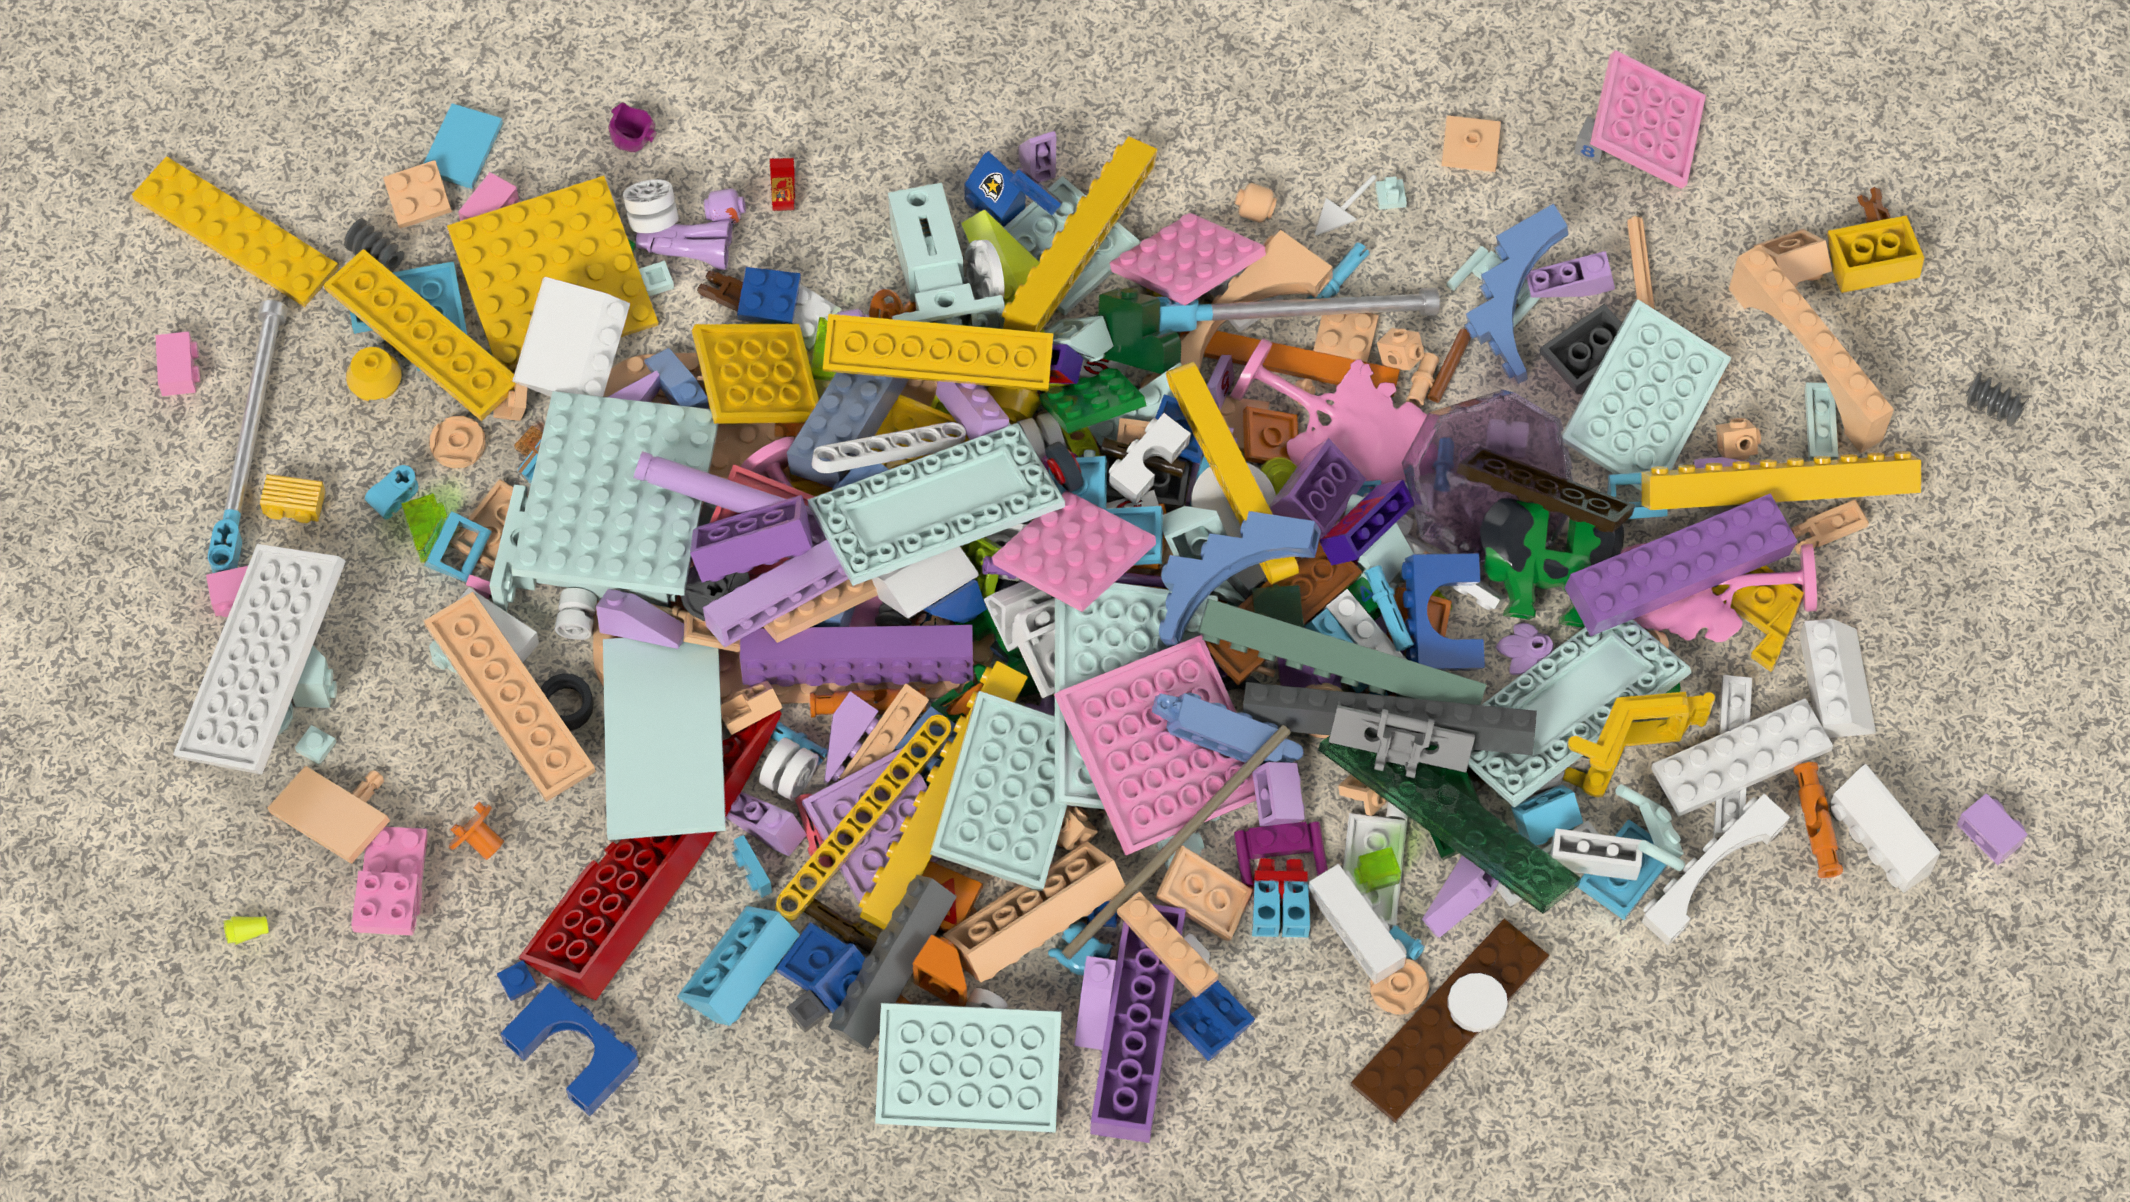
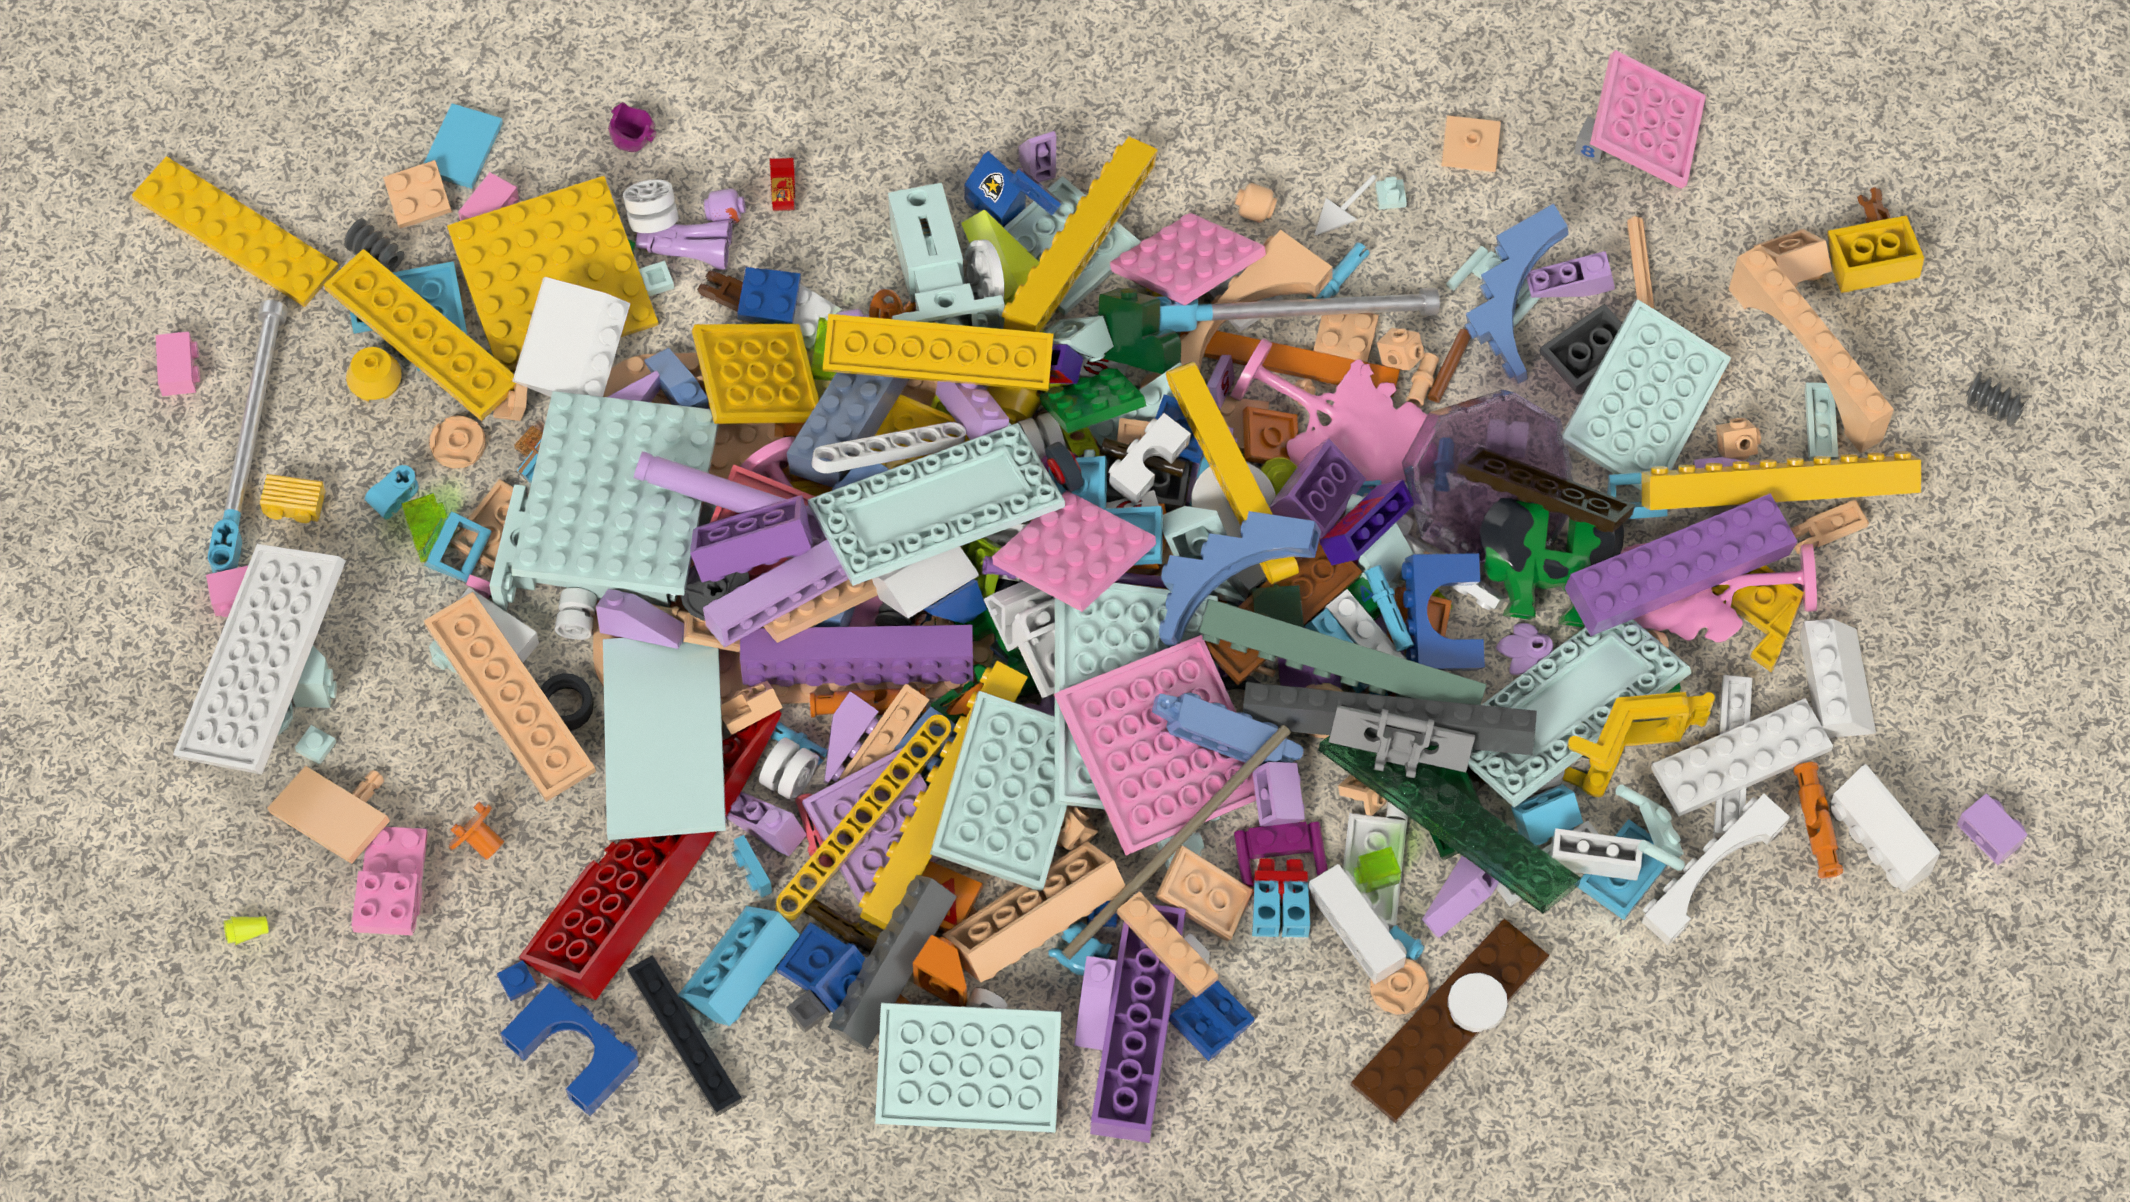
none -> black plate [627,955,742,1117]

